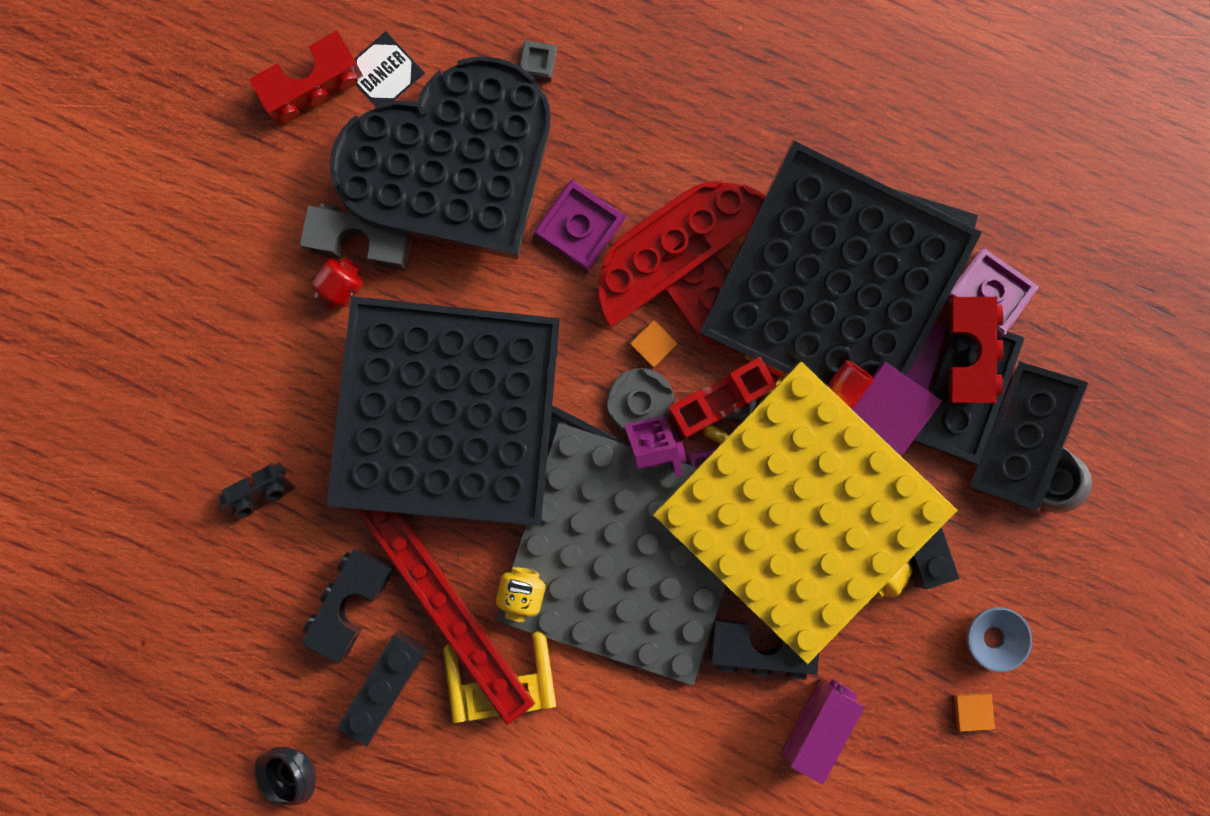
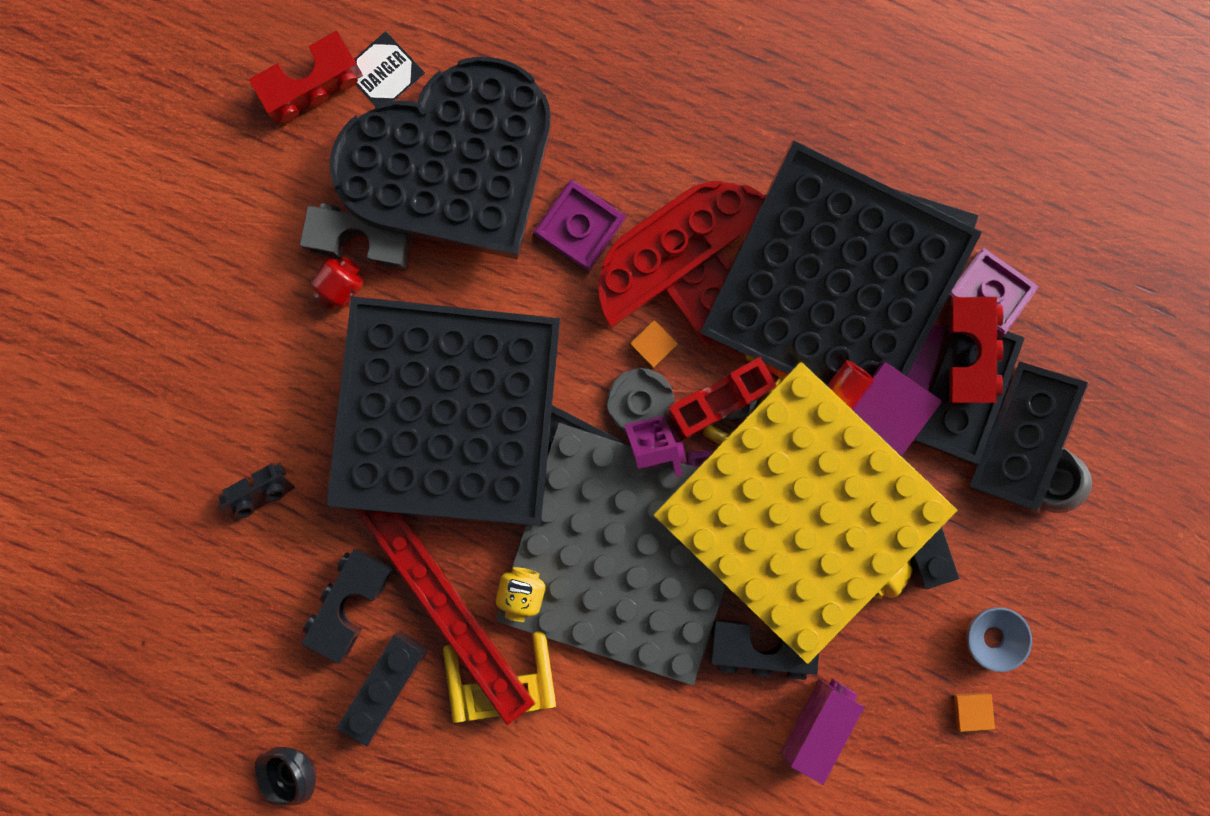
dark grey tile [520,40,557,81] -> none

